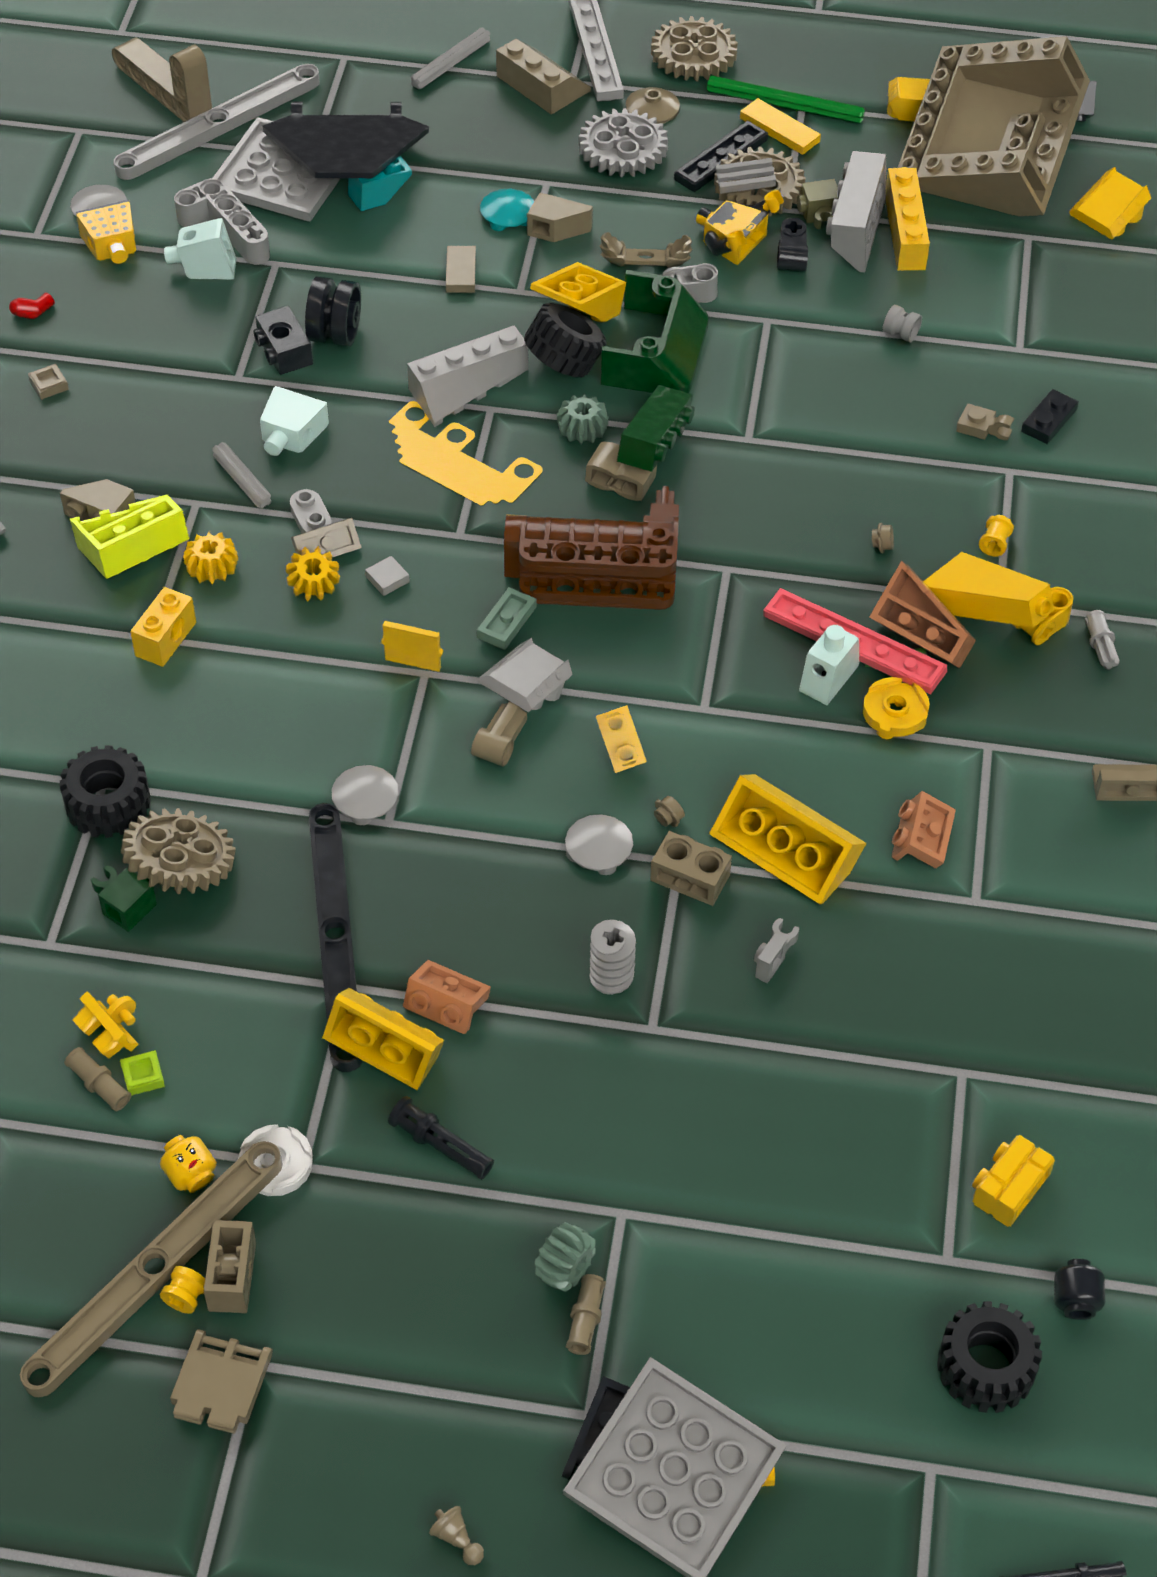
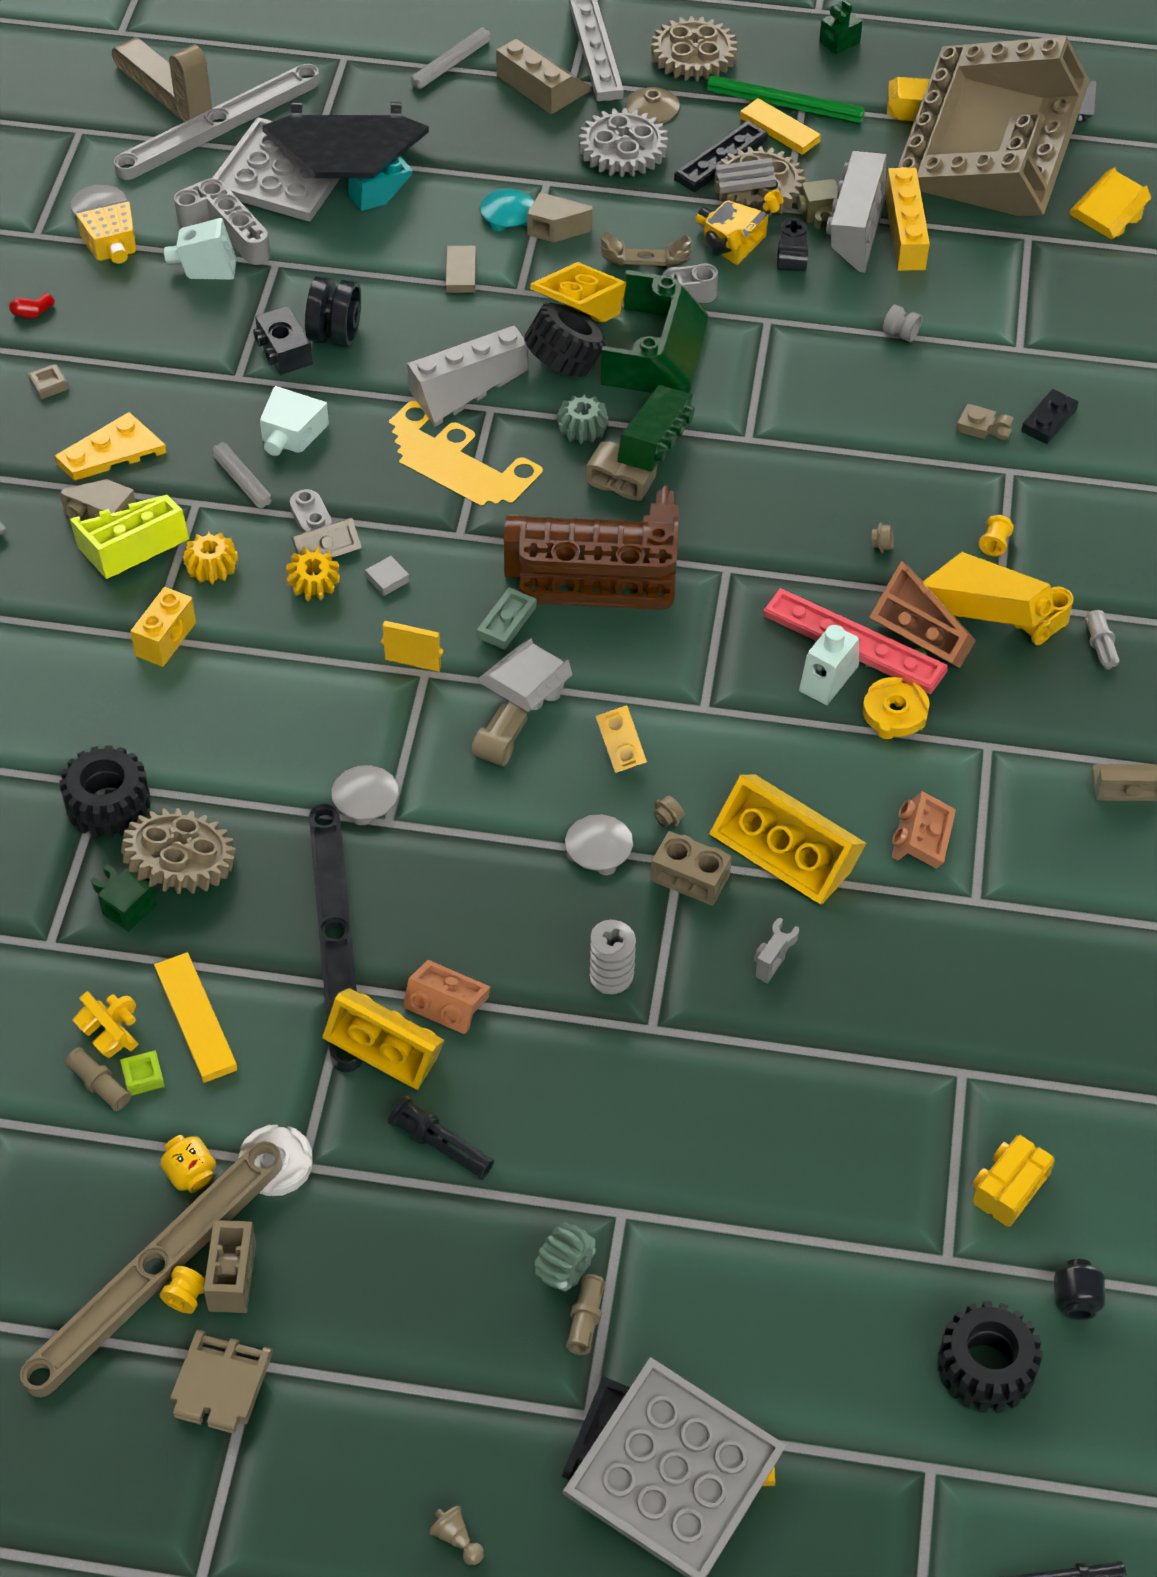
none -> yellow wing [55,412,167,481]
none -> yellow tile [154,952,238,1083]
none -> dark green brick [819,0,863,55]

